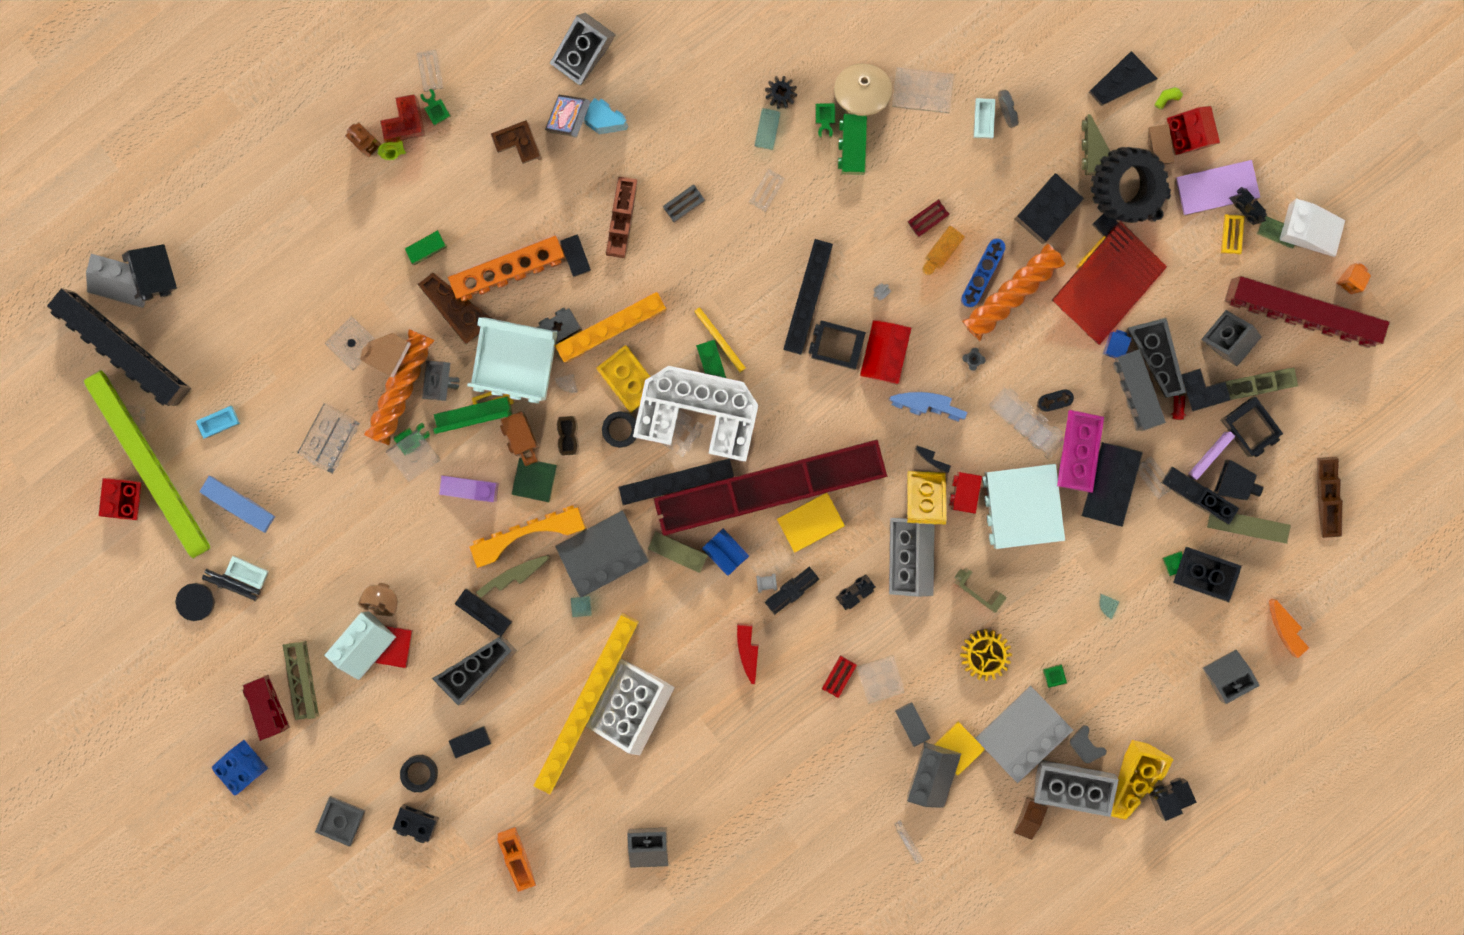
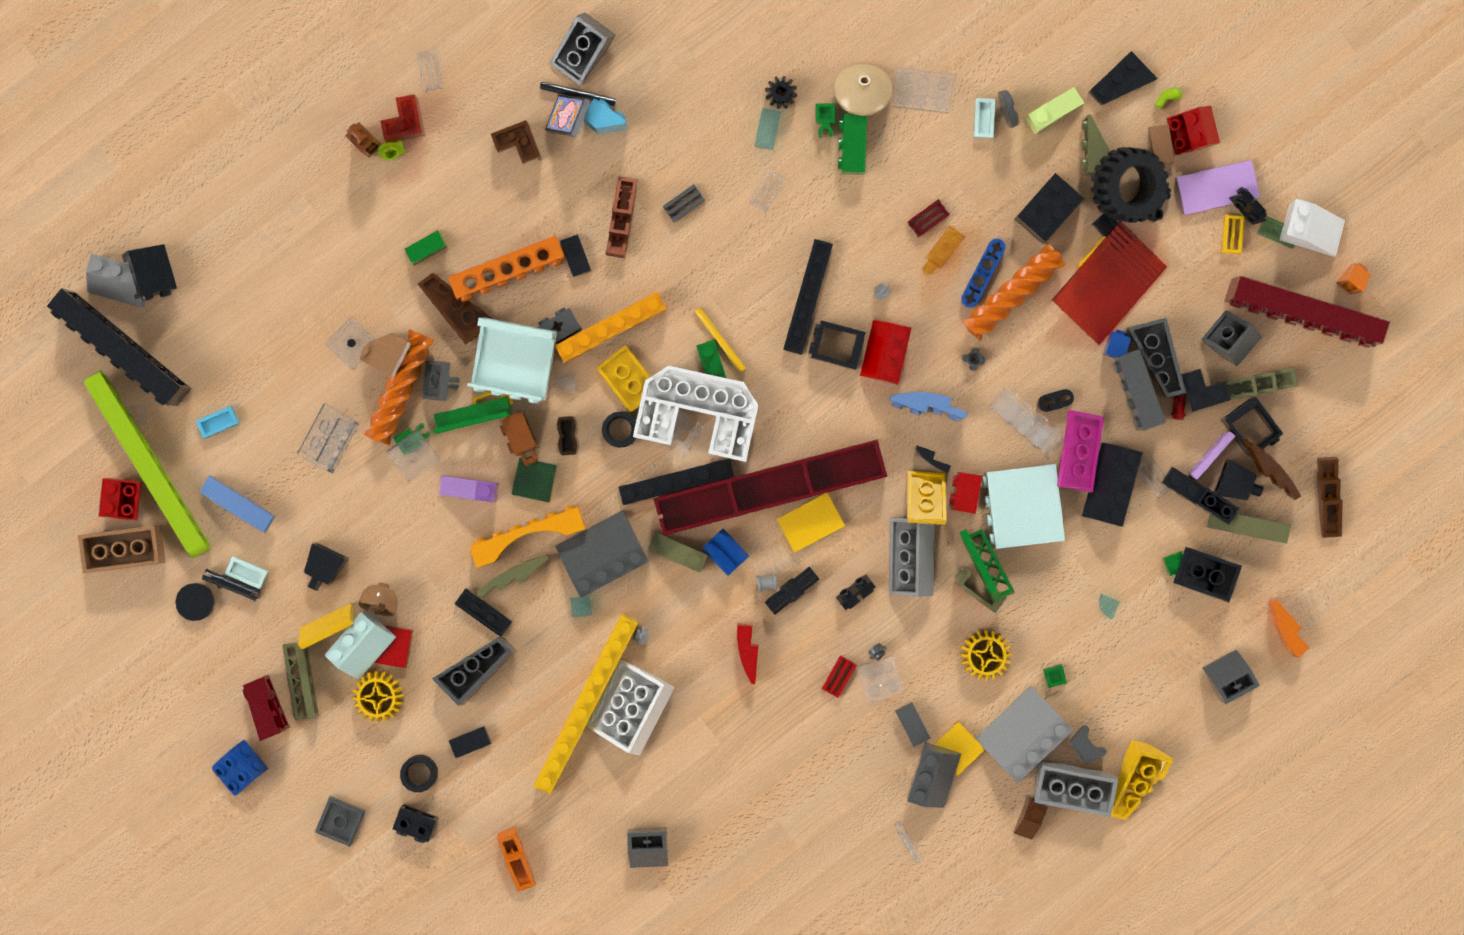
green plate [420,89,451,126] -> none
black brick [1149,778,1197,821] -> none
none -> medium nougat brick [78,525,166,573]
none -> yellow tile [298,603,354,649]
none -> black torso [304,542,349,591]
none -> yellow gear [352,671,404,723]
none -> black bar [540,82,616,106]
none -> light grey plate [633,626,648,645]
none -> dark grey plate [868,643,887,660]
none -> green fence [960,529,1015,602]
none -> yellowish green slope [1025,87,1084,135]
none -> reddish brown slope [1243,439,1301,500]

